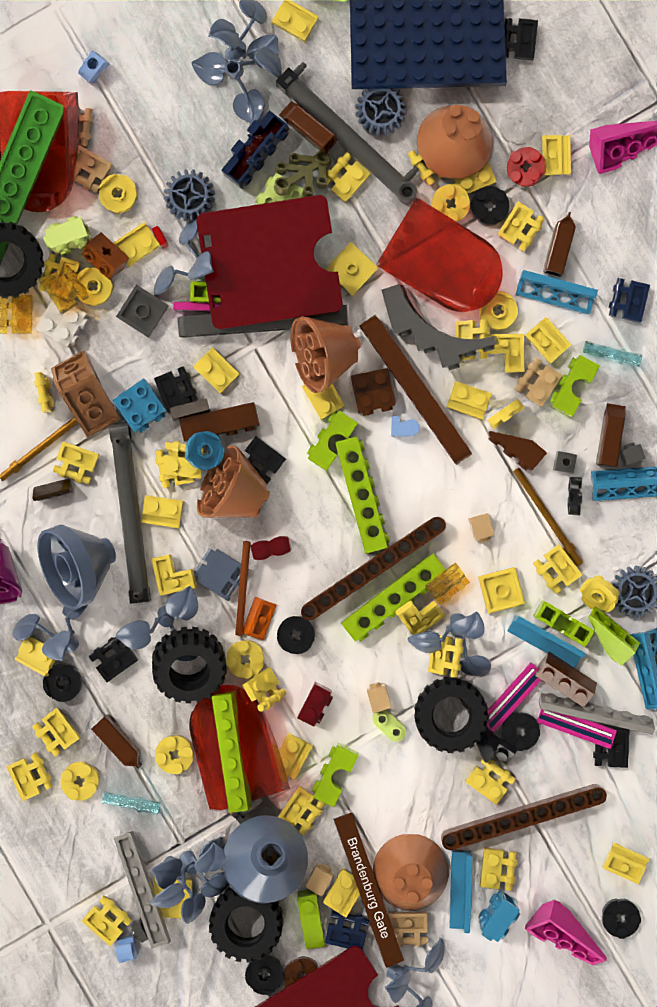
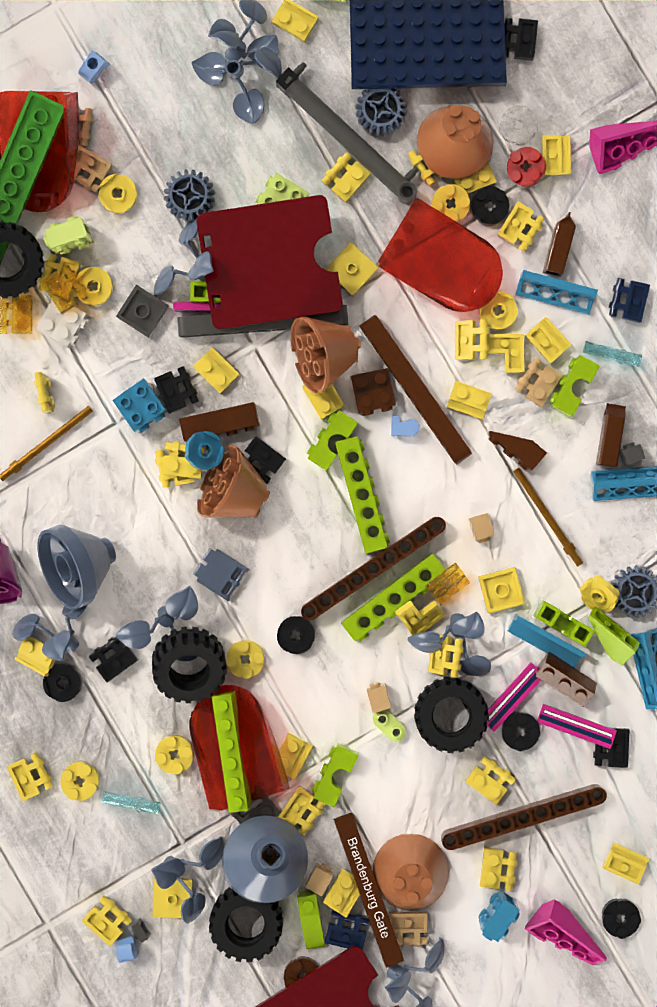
dark brown slope [32,478,73,501] -> none
light yellow plate [32,707,81,757] -> none
medium nougat bracket [51,350,121,438] -> none
light yellow plate [53,441,100,485] -> none
dark orange brick [81,232,129,280] -> none
reddish brown piece [91,714,143,769] -> none
dark grey piece [109,423,151,604] -> none
light yellow plate [114,222,160,267] -> none
light grey plate [114,831,171,949] -> none
light yellow plate [141,495,183,528] -> none
sand blue plant [150,842,229,908] -> none
light yellow plate [151,554,197,596] -> none
red tile [152,226,169,249] -> none
dark brown slope [170,398,210,421] -> none
dark blue piece [221,110,289,189] -> none
dark orange piece [235,541,251,636] -> none
light yellow plate [242,667,286,712] -> none
orange slope [243,597,277,640] -> none
black plate [245,954,284,995] -> none
dark red brick [250,536,292,560] -> none
olive plant [274,151,331,197] -> none
reddish brown piece [279,101,337,155] -> none
dark red brick [297,681,333,727] -> none
dark grey arch [381,284,499,371] -> none
dark azure fence [449,850,472,933] -> none
black slope [476,730,518,764] -> none
light yellow plate [487,399,525,429] -> none
light yellow plate [533,544,582,594] -> none
light grey plate [539,693,655,735] -> none
dark grey plate [553,451,577,474] -> none
black plate [567,477,582,516] -> none

